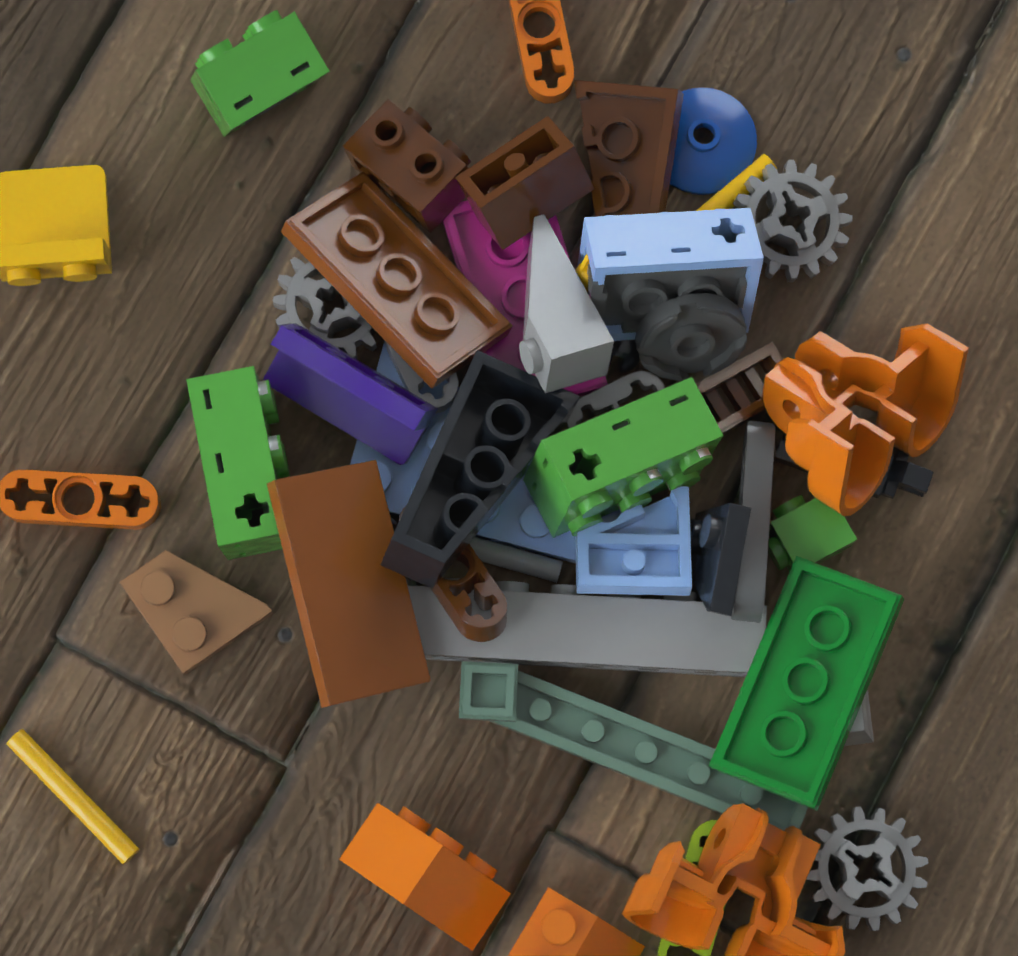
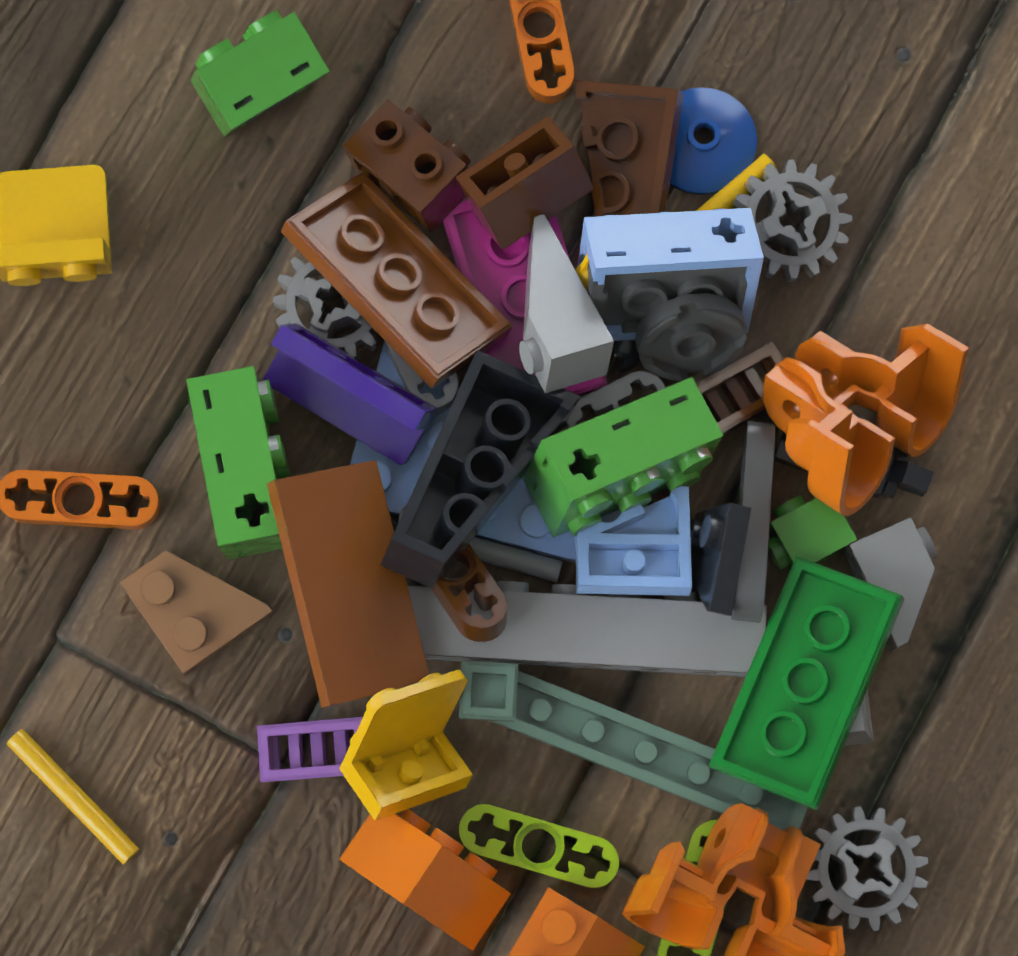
none -> medium lavender slope [257,717,363,782]
none -> yellow bracket [339,670,473,821]
none -> lime beam [459,804,619,888]
none -> light grey slope [843,517,937,653]

